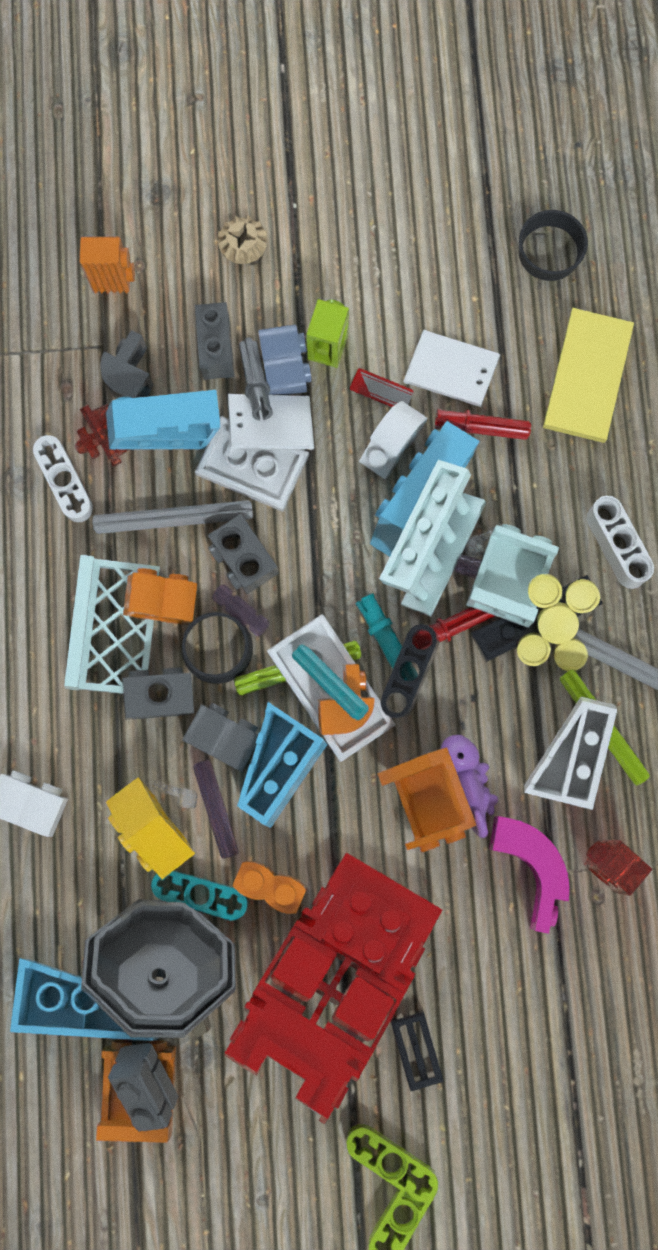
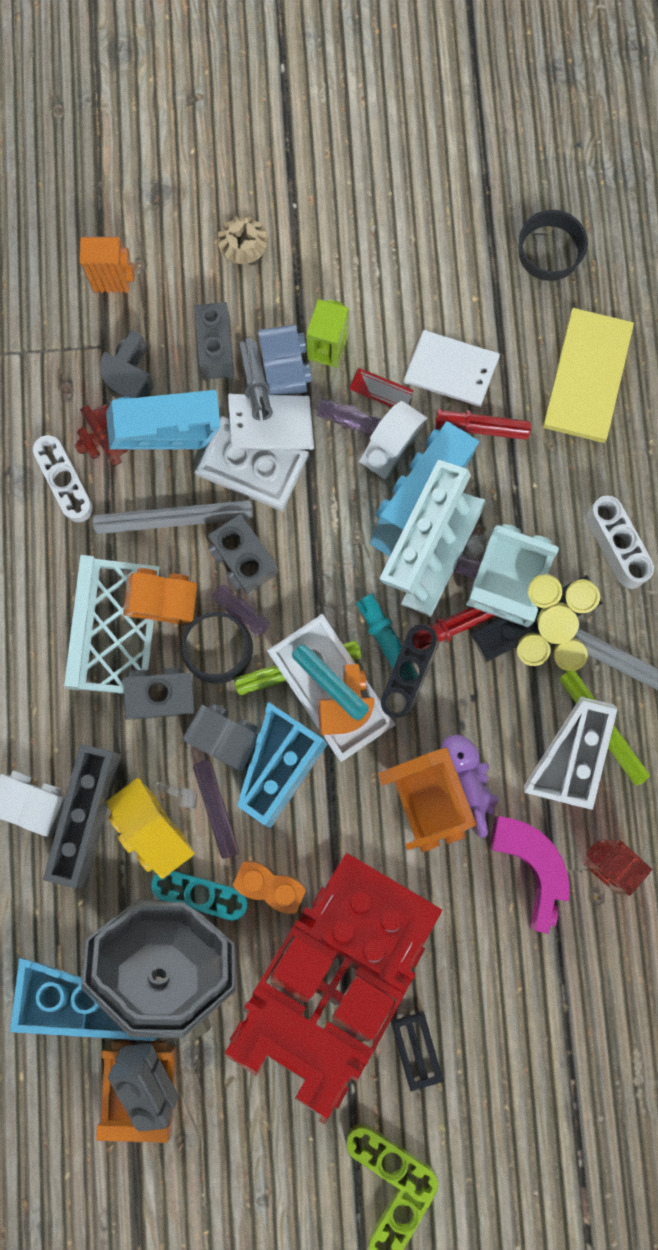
none -> dark grey brick [43,744,122,888]
none -> clear purple pin [316,397,382,436]

